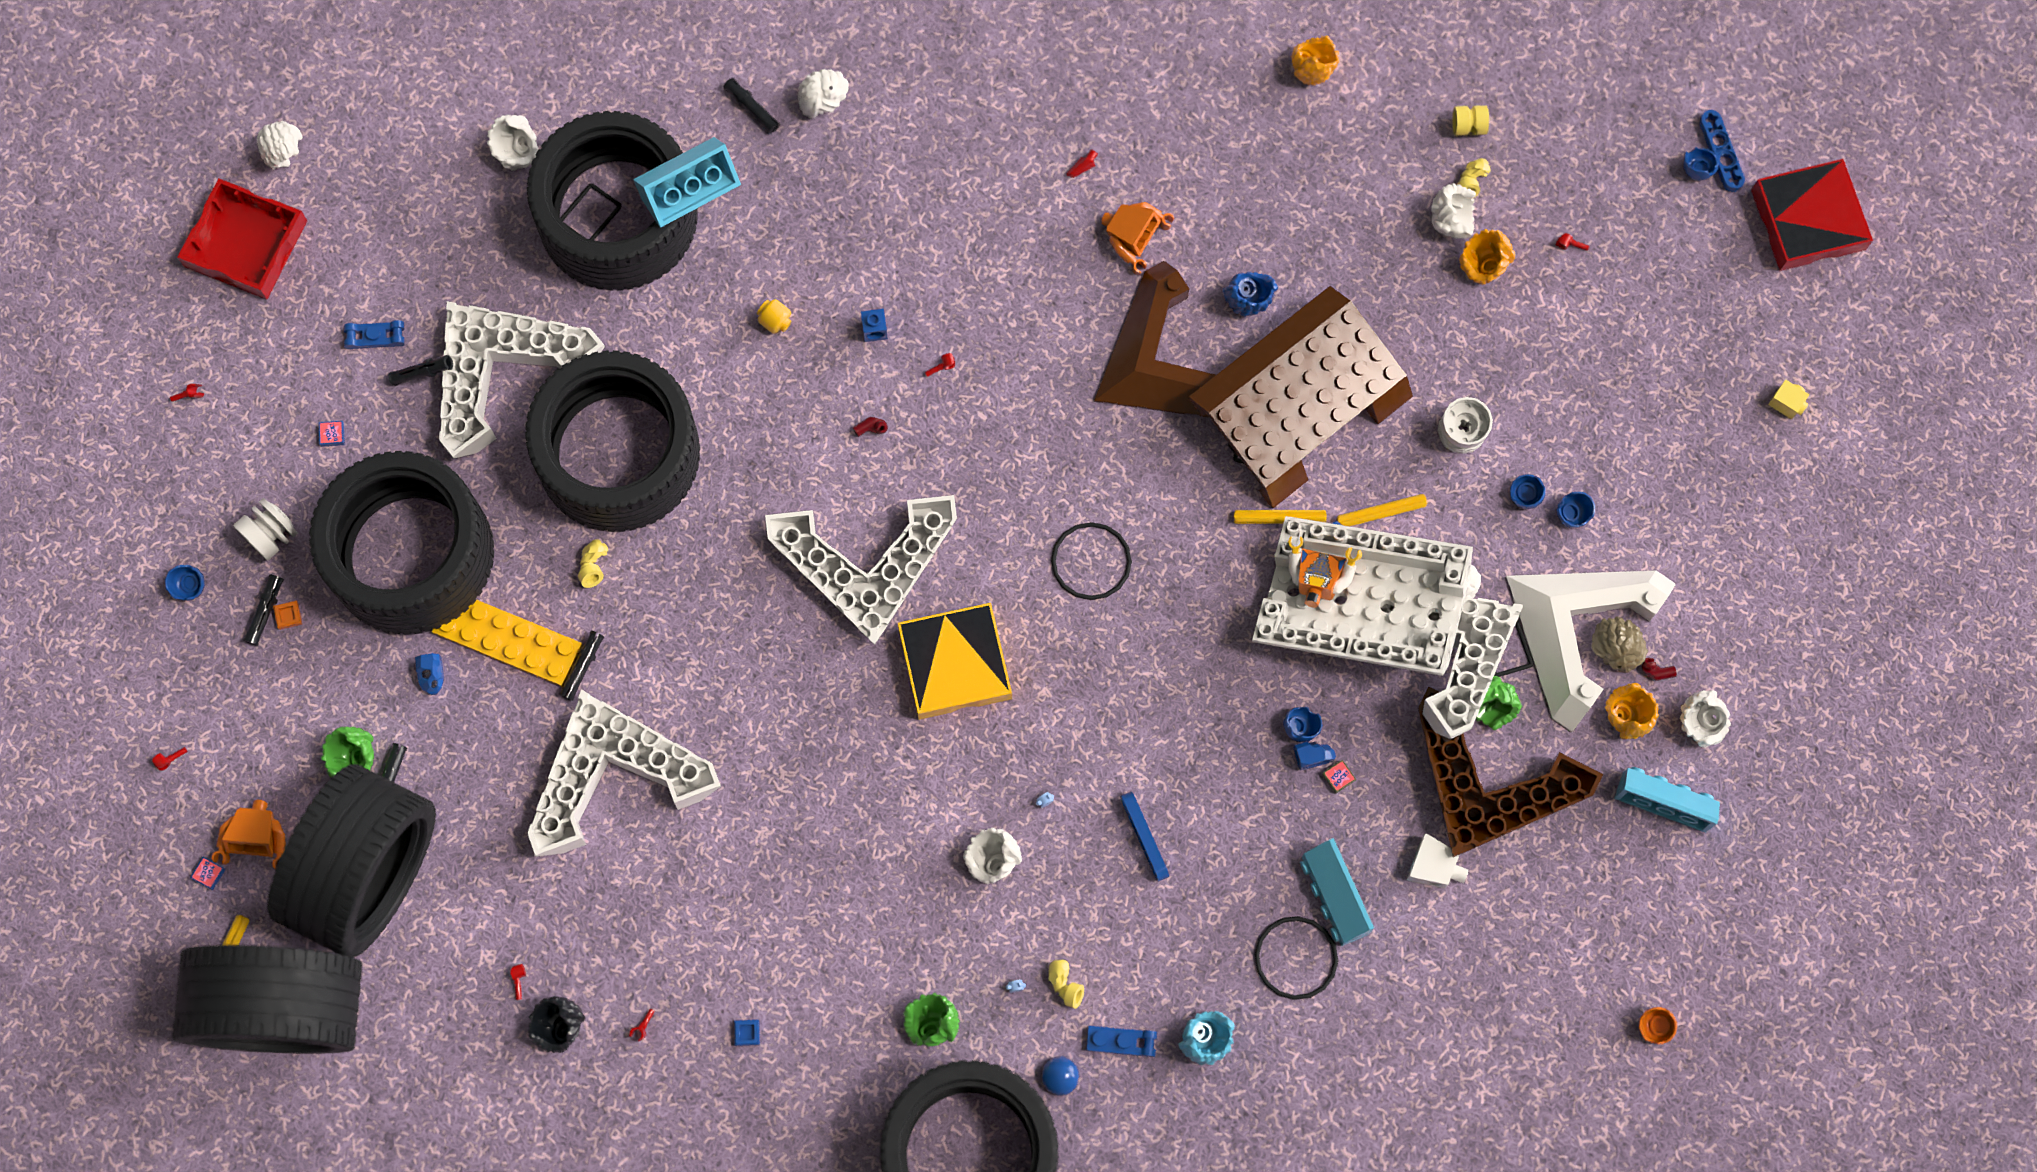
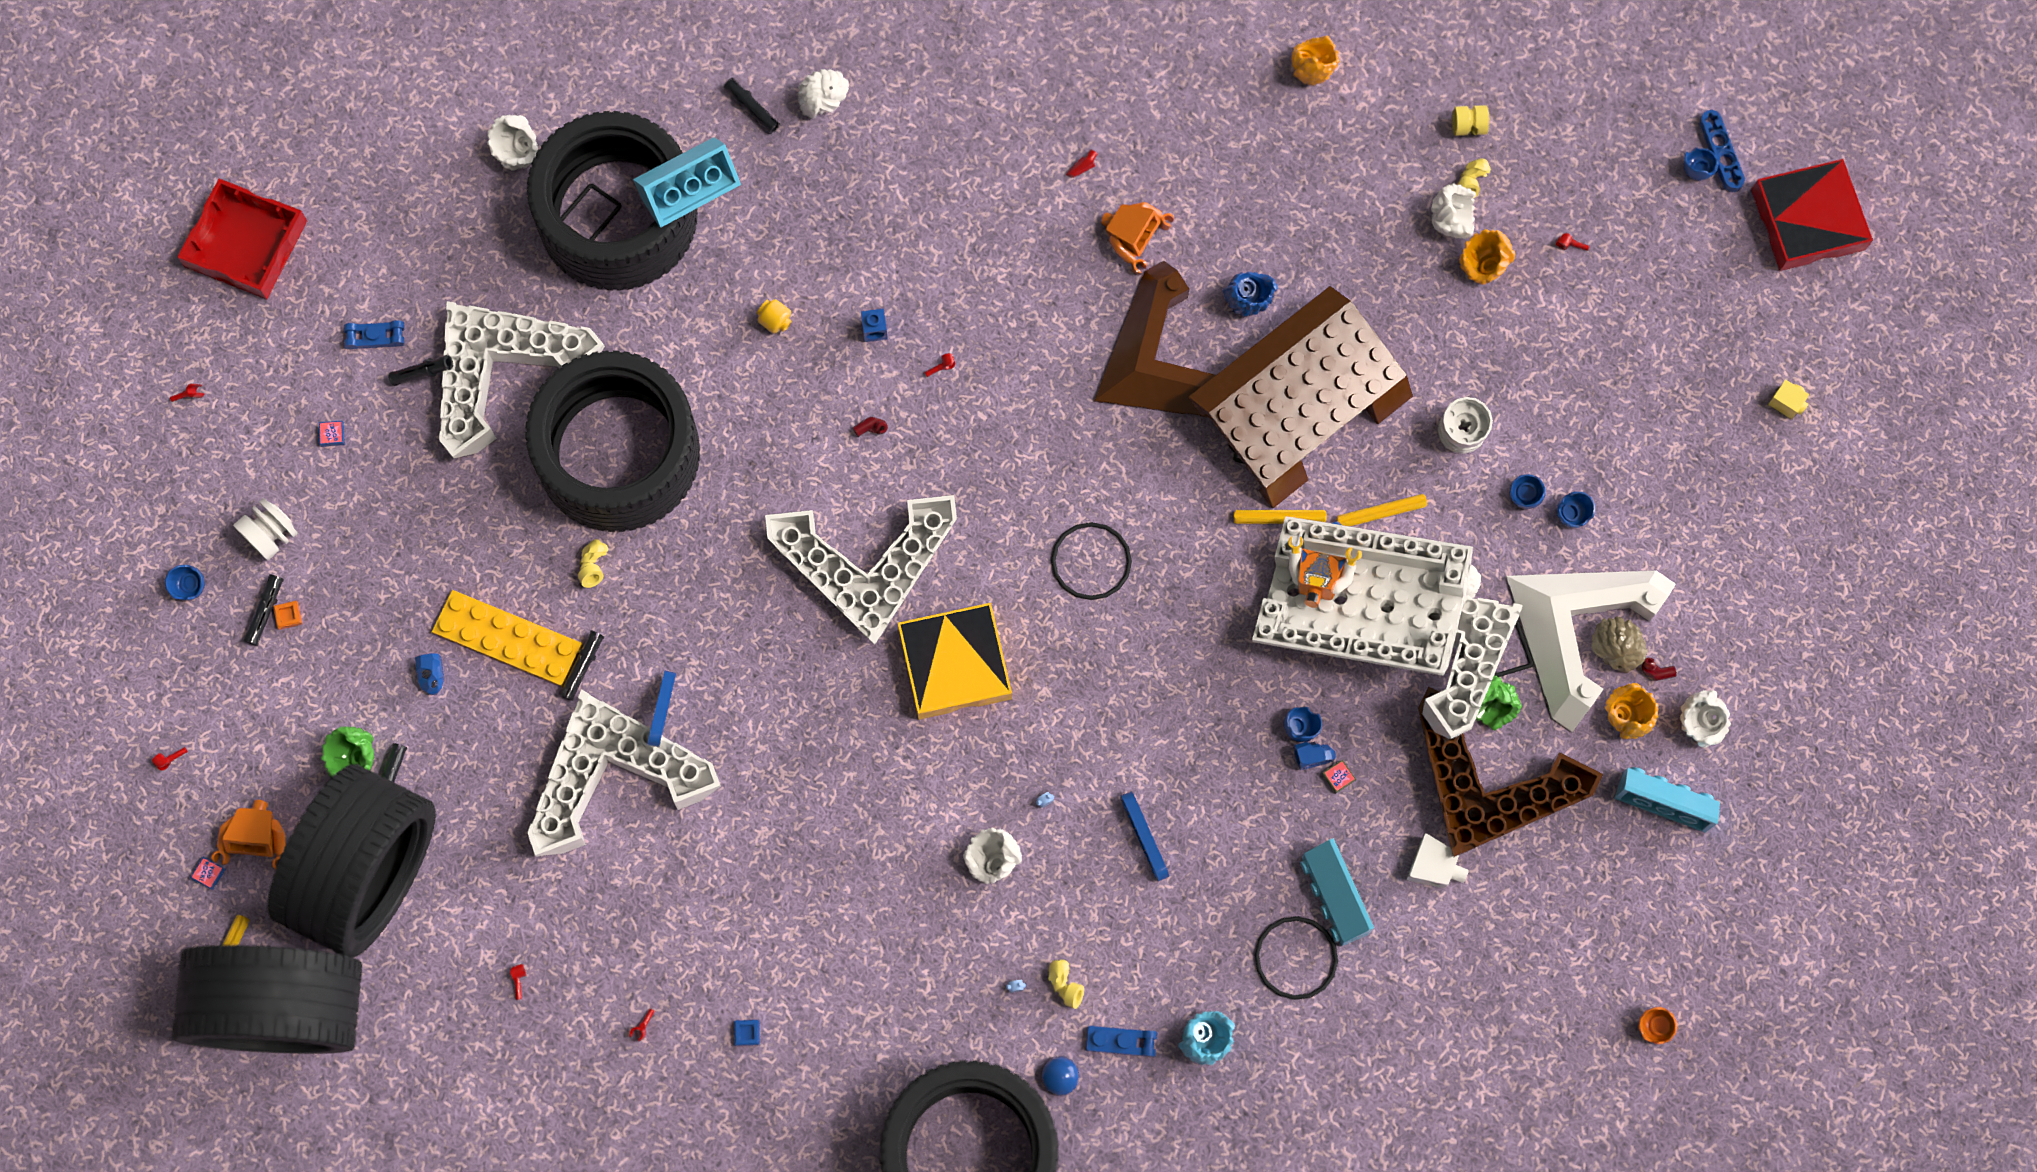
white hair [257,121,302,170] -> none
black tyre [309,451,494,635] -> none
black hair [527,996,585,1053] -> none
bright green hair [904,993,960,1046] -> none
none -> blue beam [647,670,676,747]

